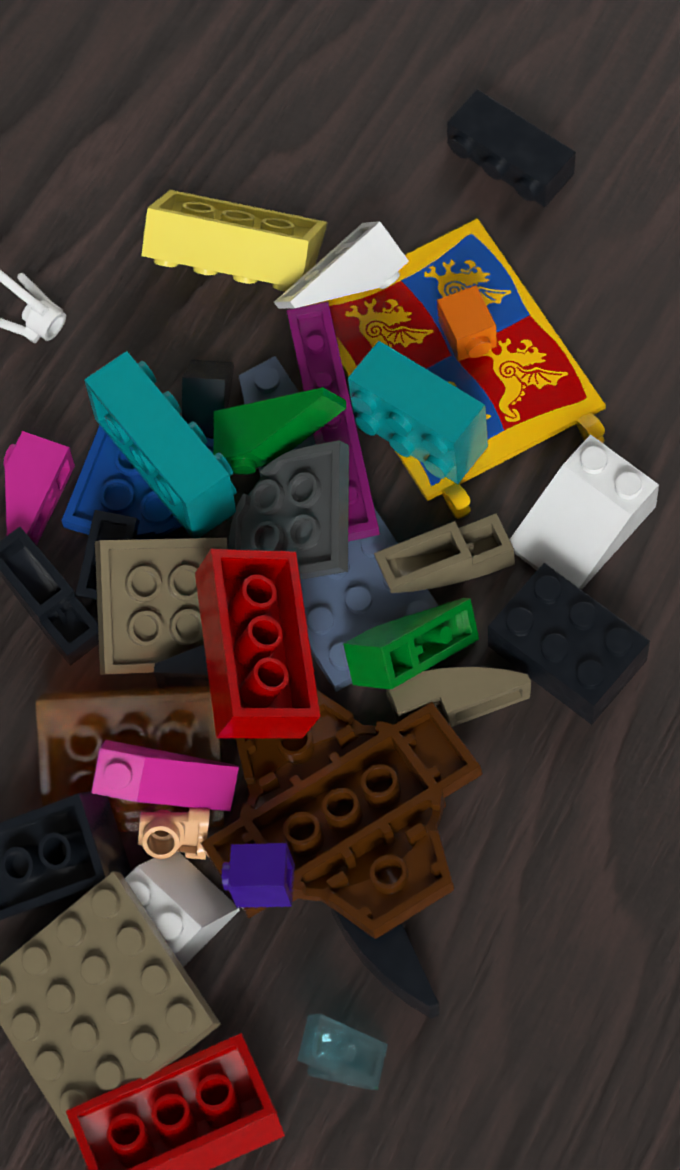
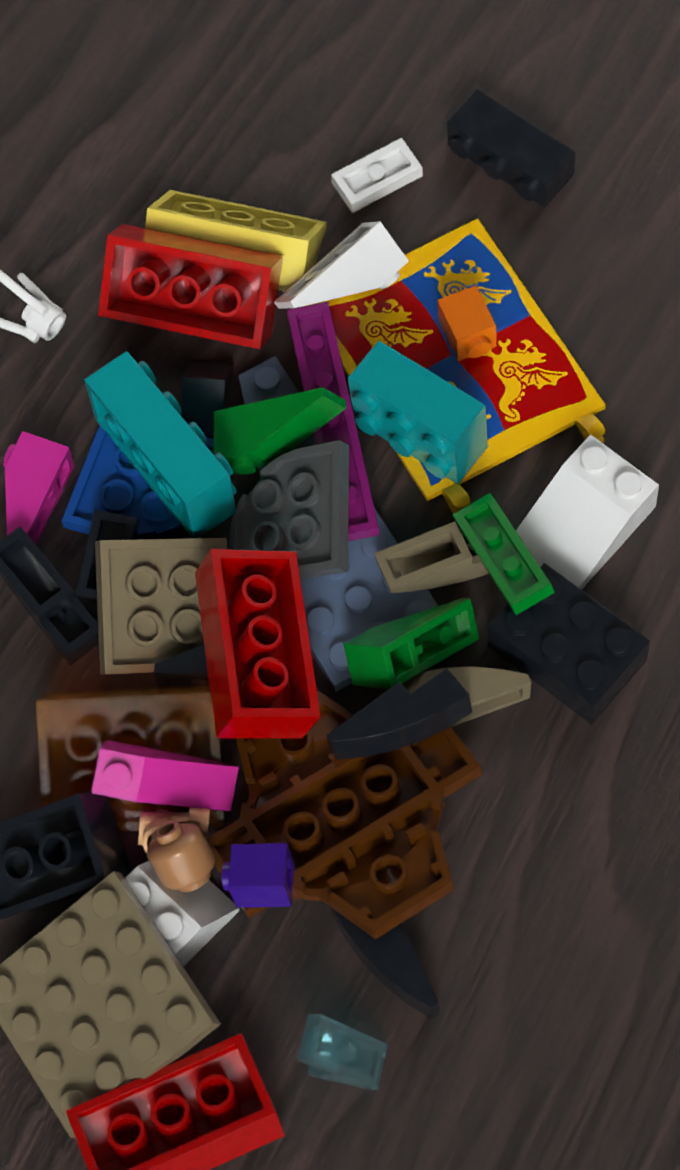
none -> red brick [98,224,283,349]
none -> medium nougat head [147,821,215,893]
none -> black slope [326,668,472,760]
none -> white plate [331,138,423,213]
none -> green plate [453,493,555,615]

